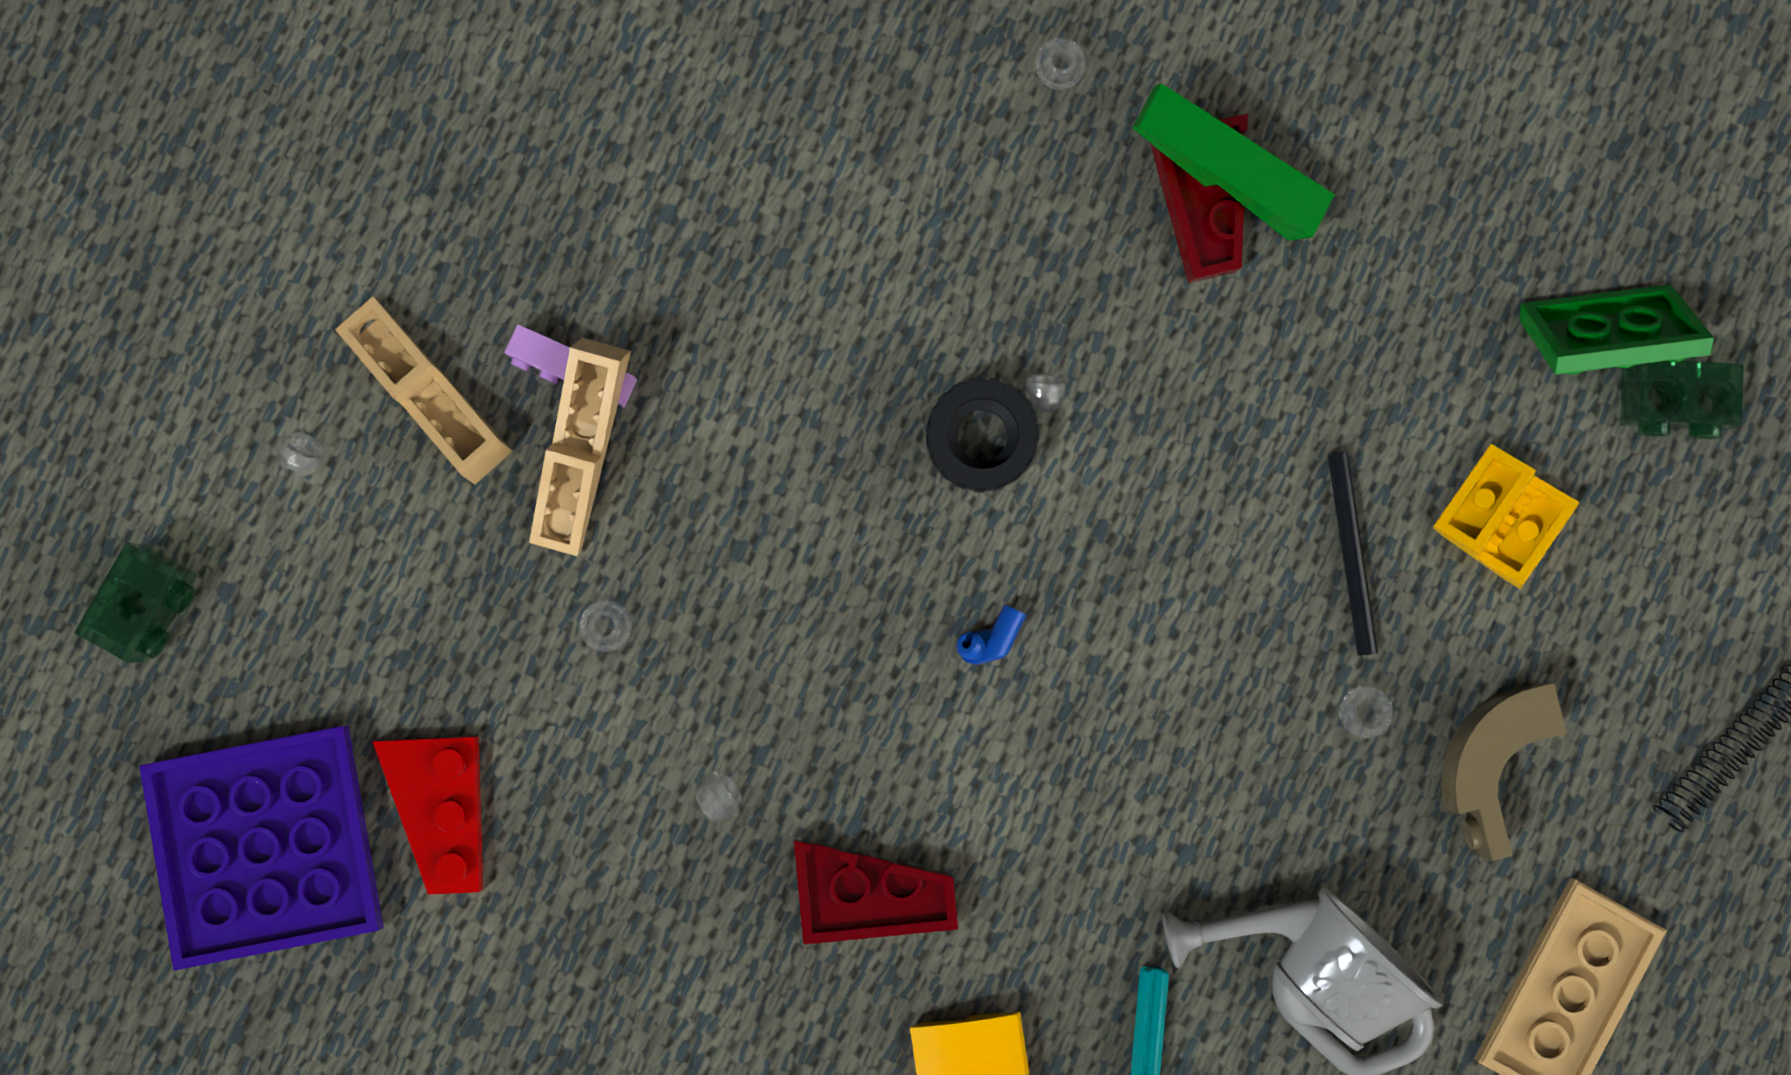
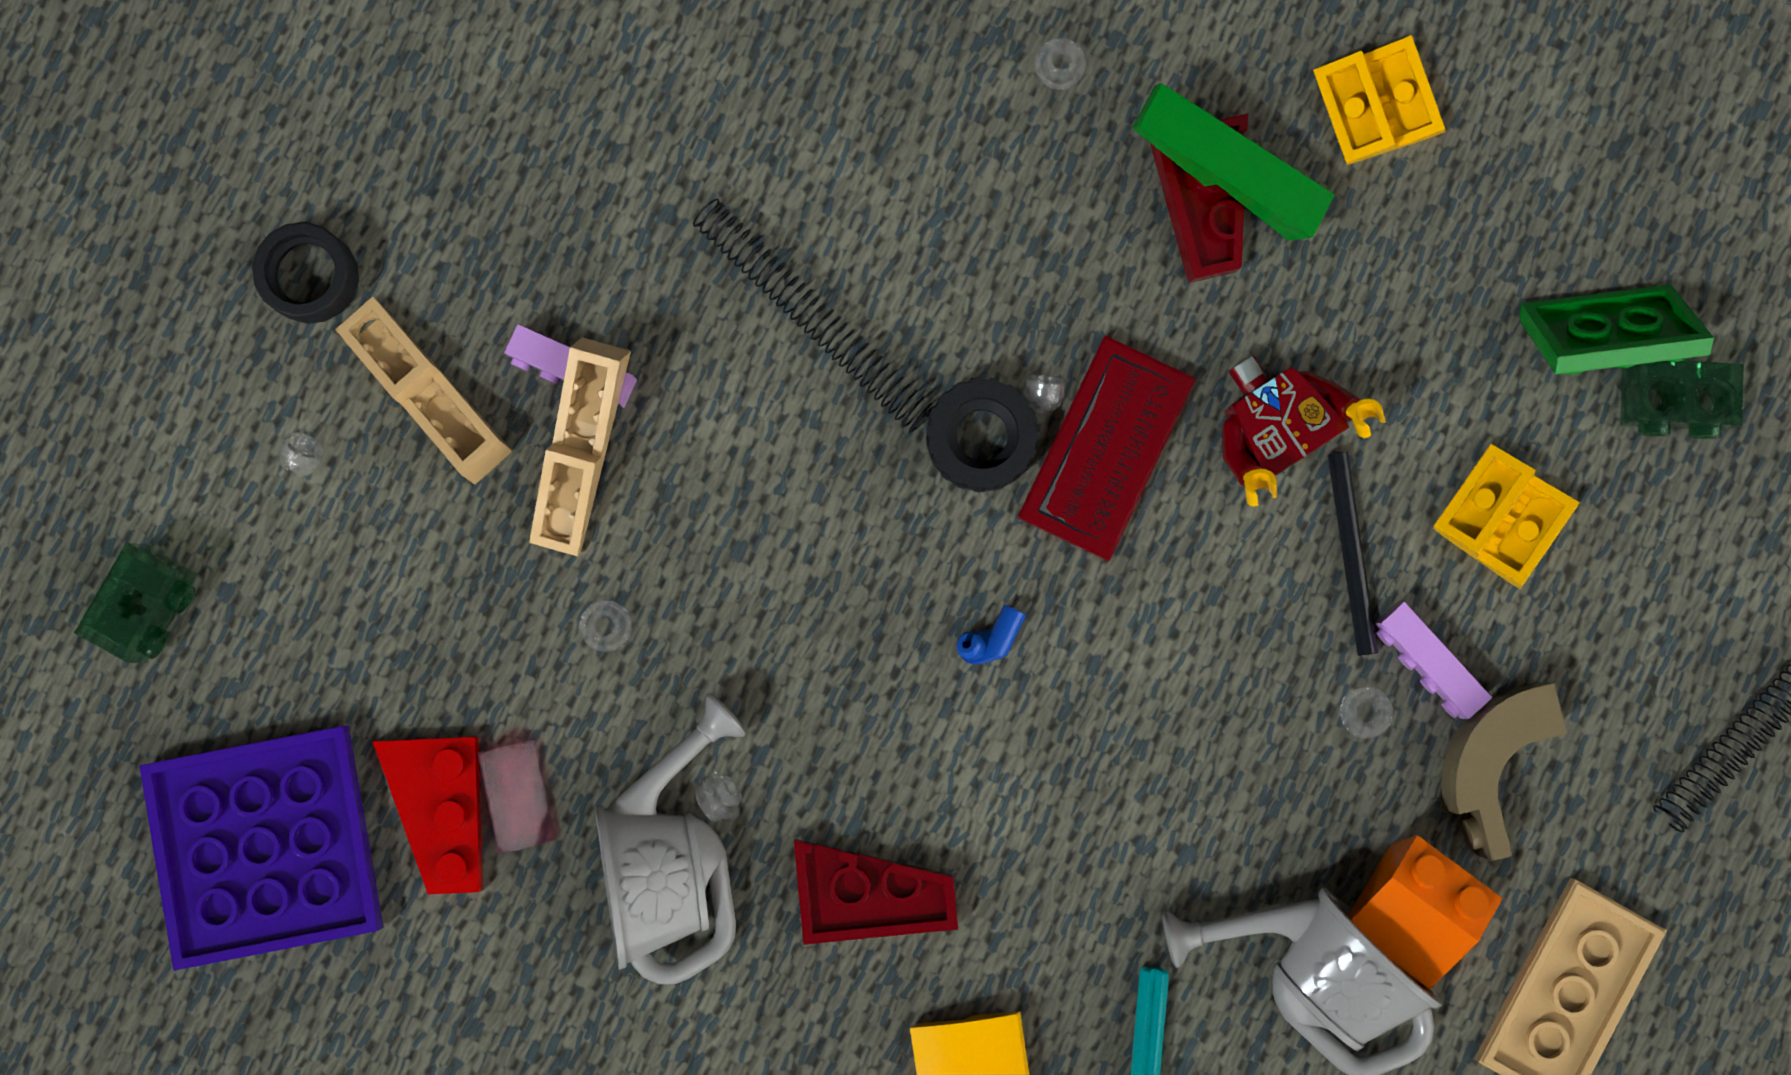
none -> black tyre [252,222,359,324]
none -> clear pink slope [478,740,556,854]
none -> light grey piece [595,693,746,984]
none -> black piece [693,199,935,433]
none -> dark red tile [1017,335,1196,562]
none -> dark red torso [1222,355,1386,507]
none -> yellow slope [1313,35,1445,165]
none -> orange slope [1347,835,1503,990]
none -> lavender piece [1374,602,1492,719]

